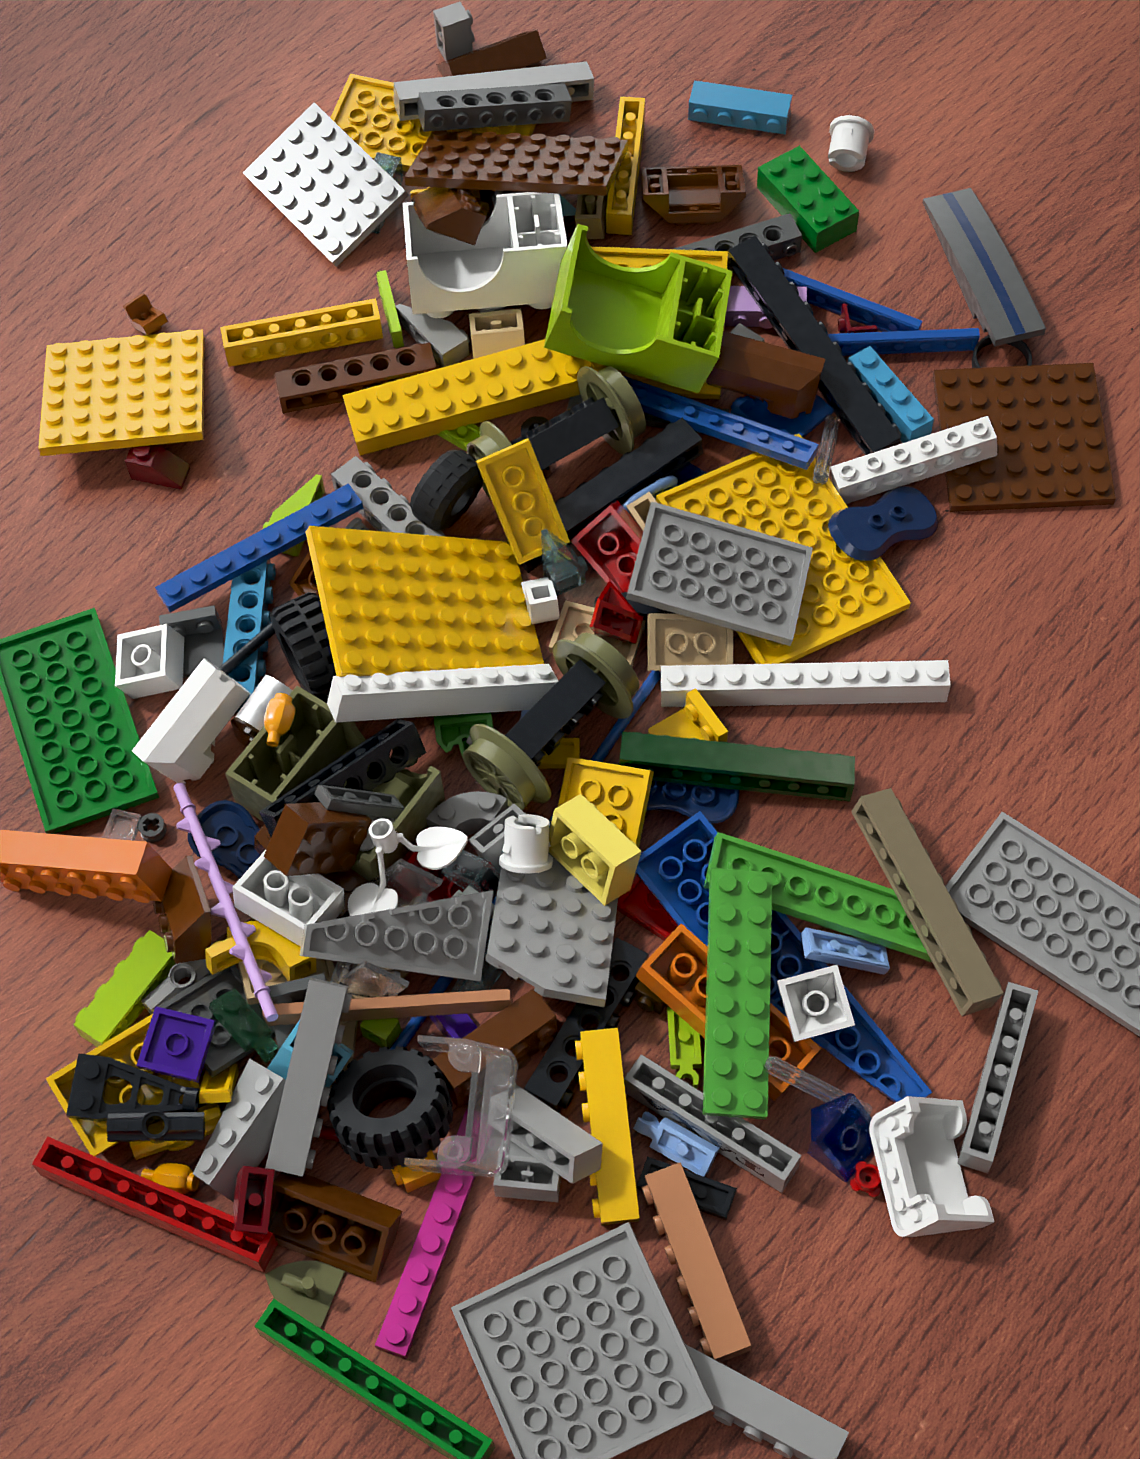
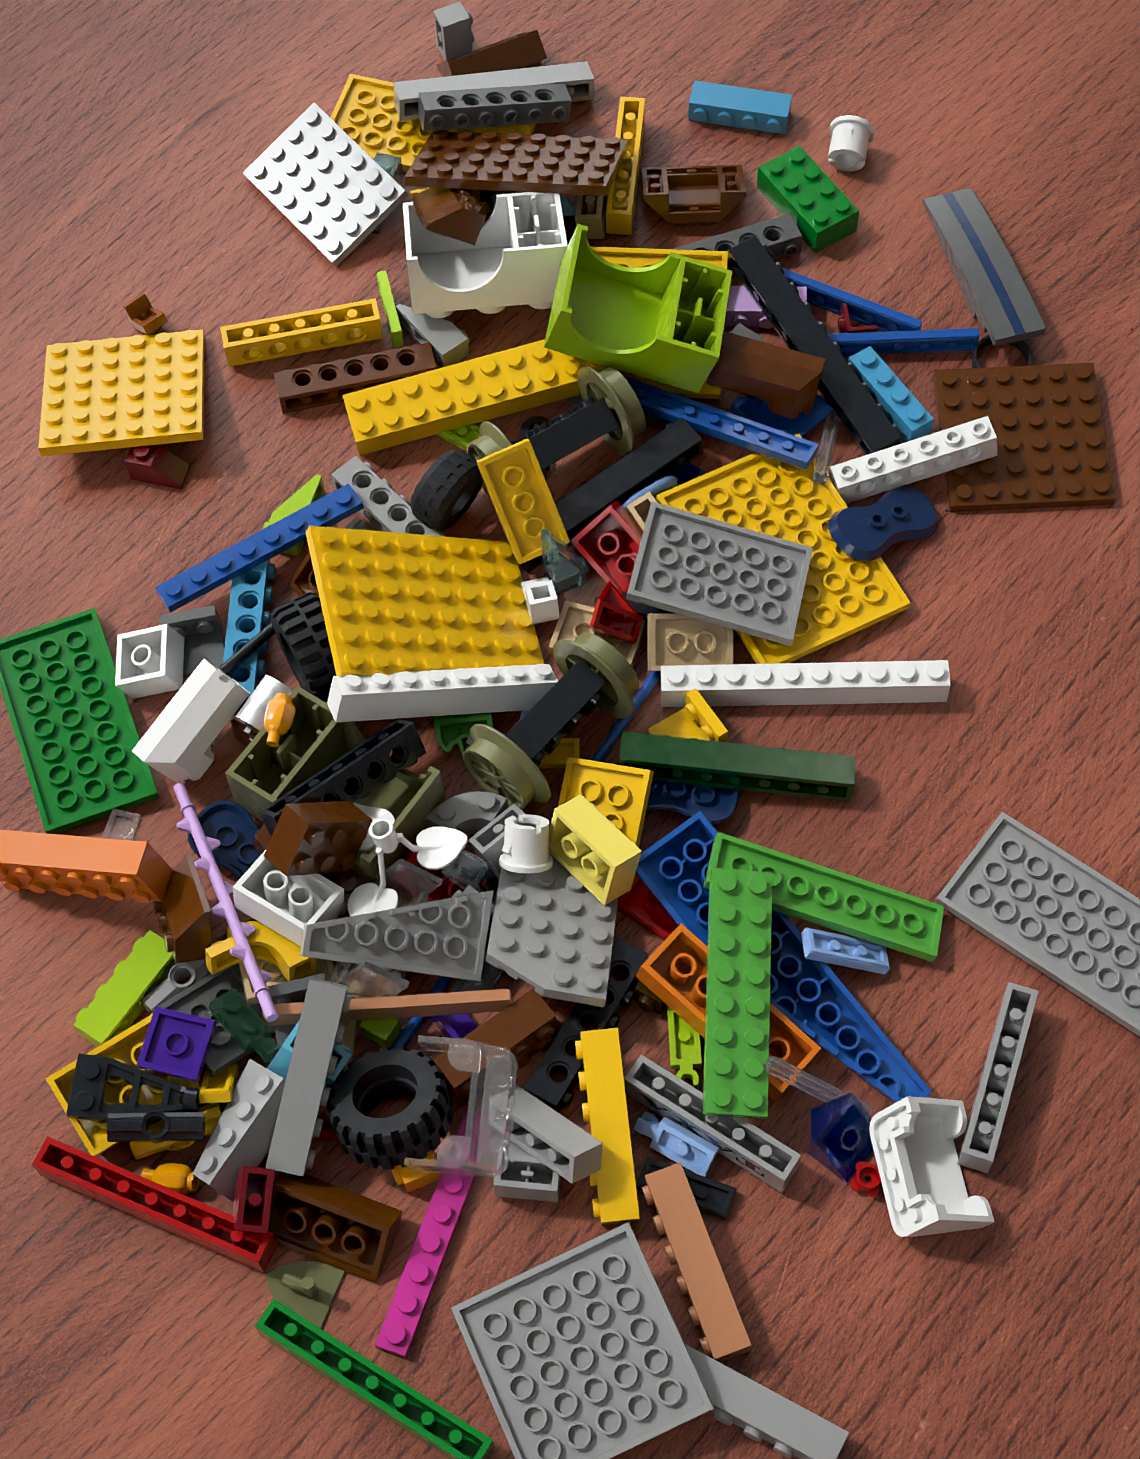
dark grey bush [138,813,167,843] -> none
dark grey tile [315,785,405,819] -> none
tan slope [469,308,525,359] -> none
white slope [777,965,855,1042] -> none
dark tan brick [851,788,1004,1017] -> none

